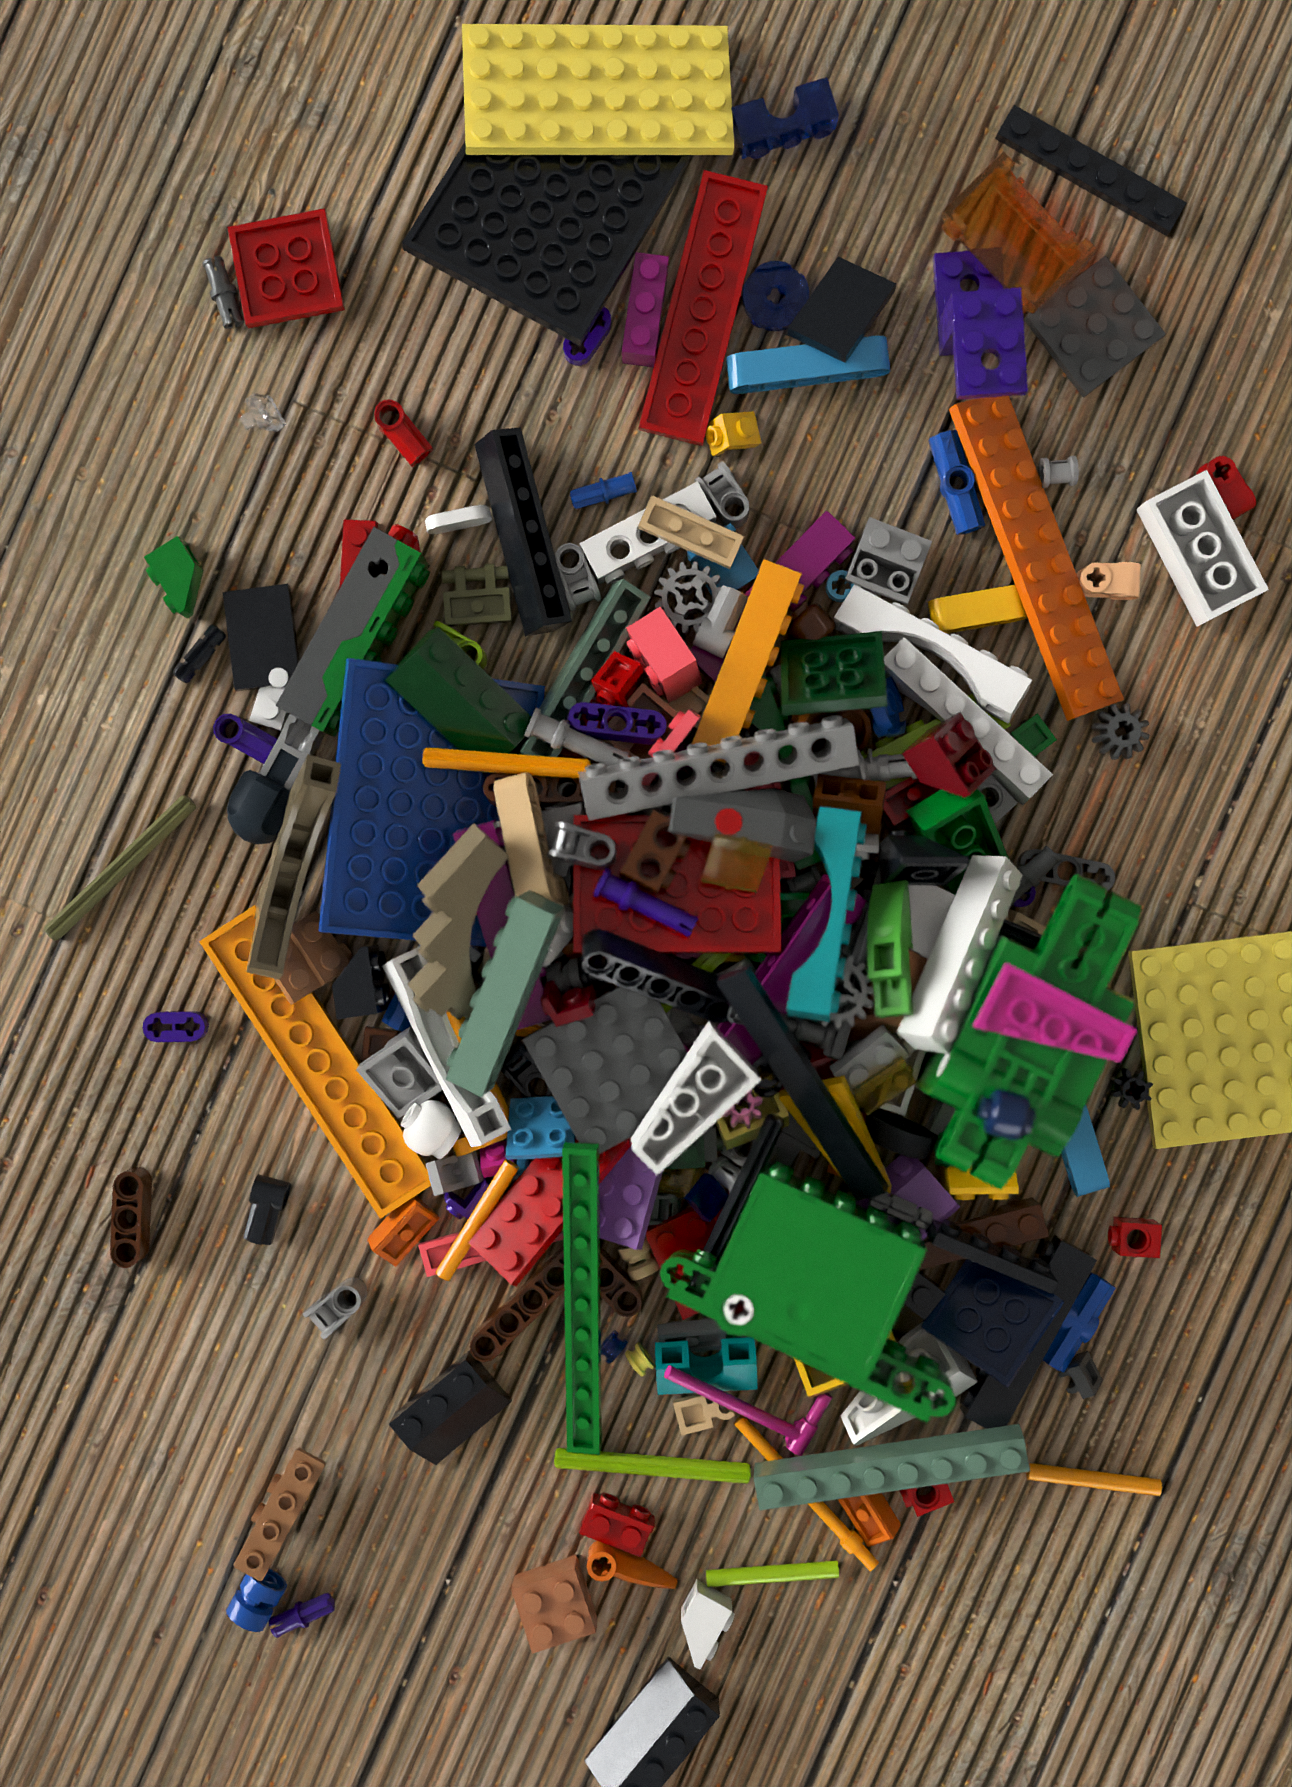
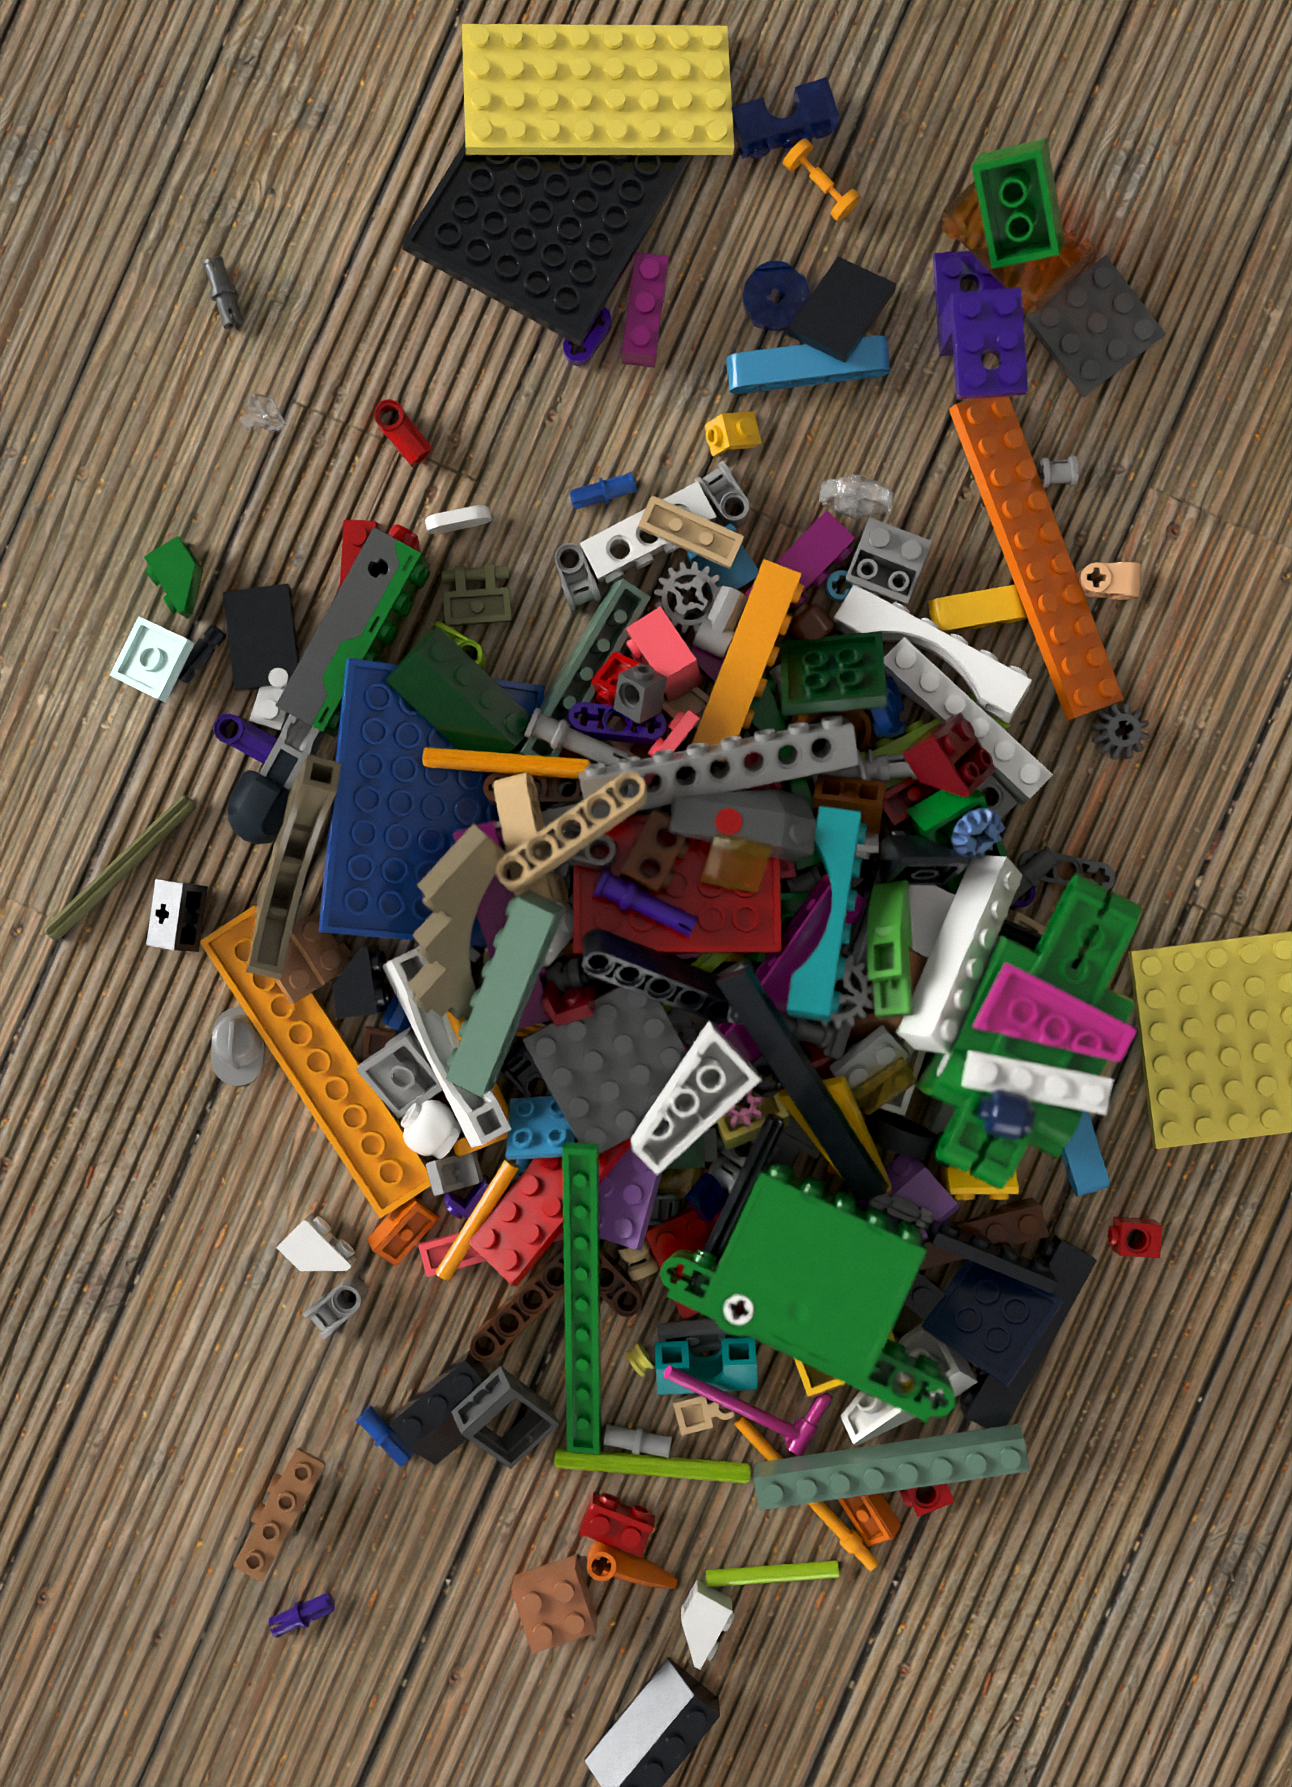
reddish brown beam [110,1167,152,1268] -> none
dark purple beam [142,1011,209,1042] -> none
blue wheel [226,1568,287,1632] -> none
red plate [227,208,345,329] -> none
black piece [243,1174,291,1245] -> none
black brick [474,427,572,636] -> none
dark pink plate [480,1140,516,1178] -> none
clear blue bush [601,1330,628,1364] -> none
red plate [639,170,768,446] -> none
blue piece [928,430,986,535] -> none
black plate [995,105,1187,236] -> none
green plate [1009,713,1057,757] -> none
light orange piece [1026,1463,1162,1496] -> none
blue piece [1043,1272,1116,1373] -> none
dark grey tile [1059,1351,1103,1399] -> none
black gear [1109,1068,1153,1110] -> none
white brick [1136,470,1269,626] -> none
red piece [1196,456,1256,520] -> none
none -> light aqua plate [110,616,195,703]
none -> black brick [146,879,208,952]
none -> light grey piece [211,1007,265,1086]
none -> white slope [276,1214,357,1271]
none -> blue axle [356,1405,414,1466]
none -> dark grey window [451,1366,560,1469]
none -> tan beam [497,772,647,892]
none -> light grey pin [603,1423,672,1458]
none -> dark grey brick [613,664,667,724]
none -> light orange wheel [783,138,861,222]
none -> clear gear [819,474,893,519]
none -> medium blue gear [952,808,1005,859]
none -> white plate [962,1050,1113,1115]
none -> green brick [972,138,1065,269]

